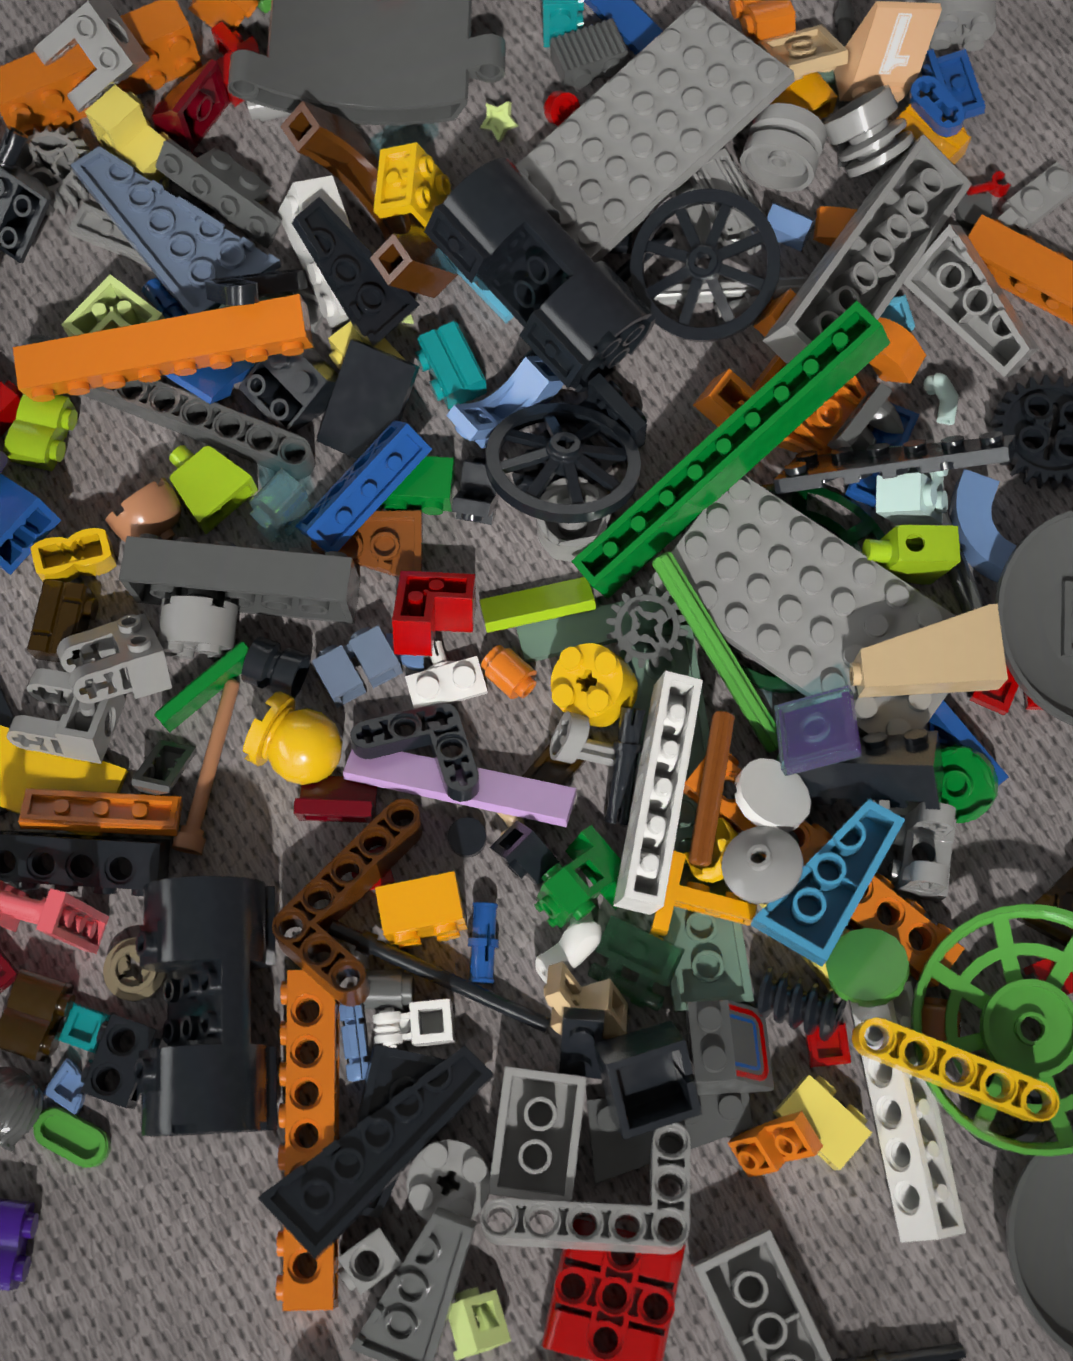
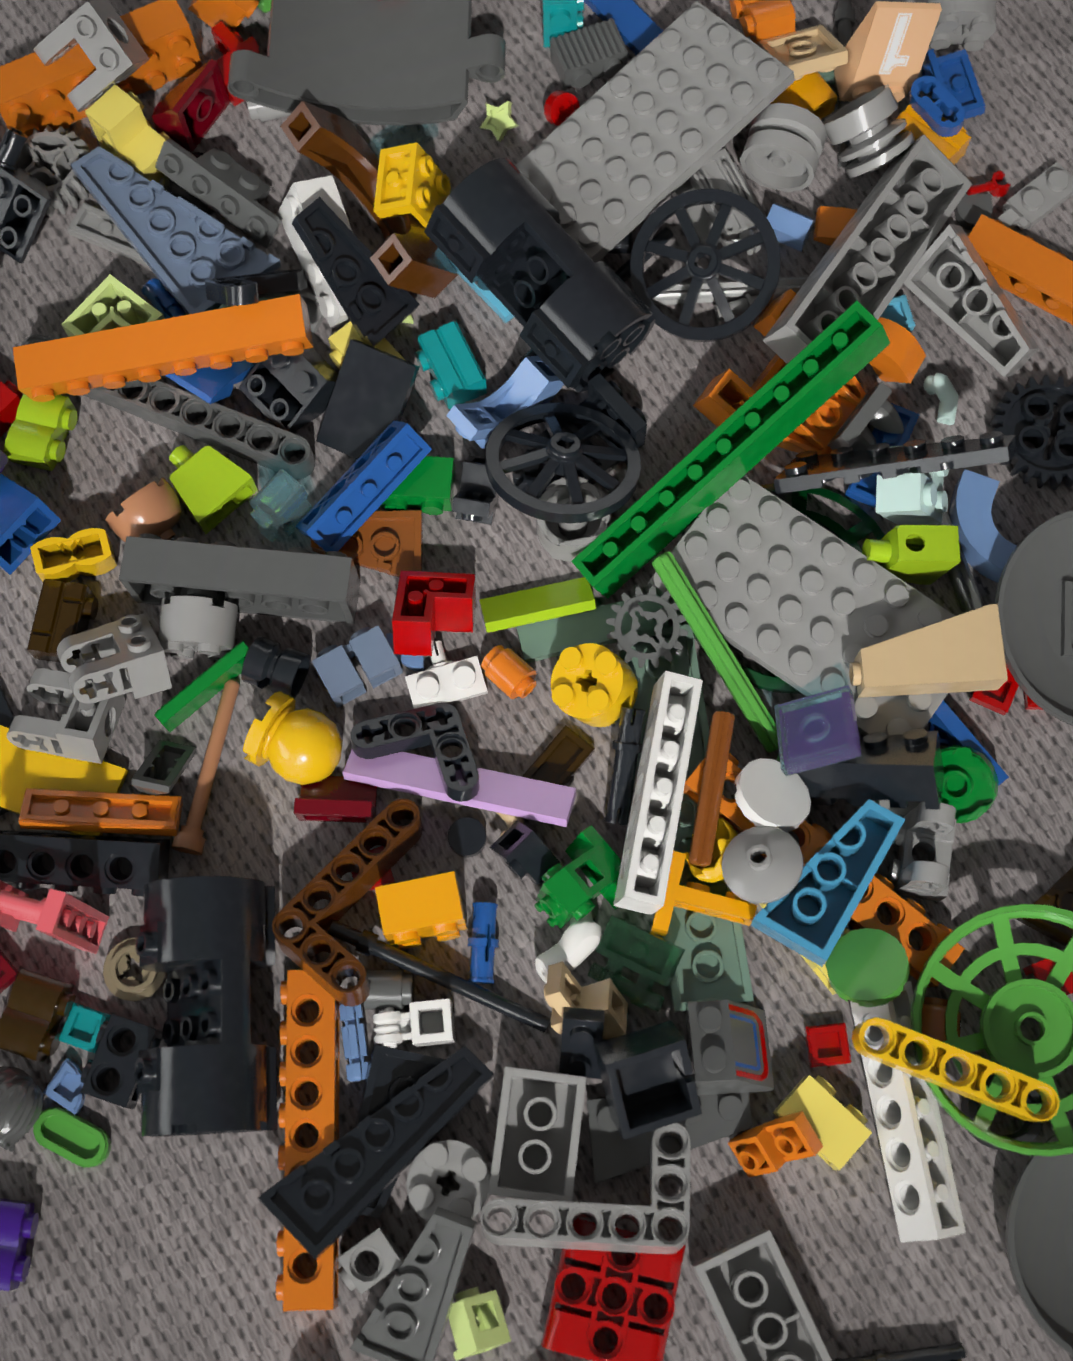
light grey piece [550,712,616,767] -> none
black piece [757,966,847,1041] -> none

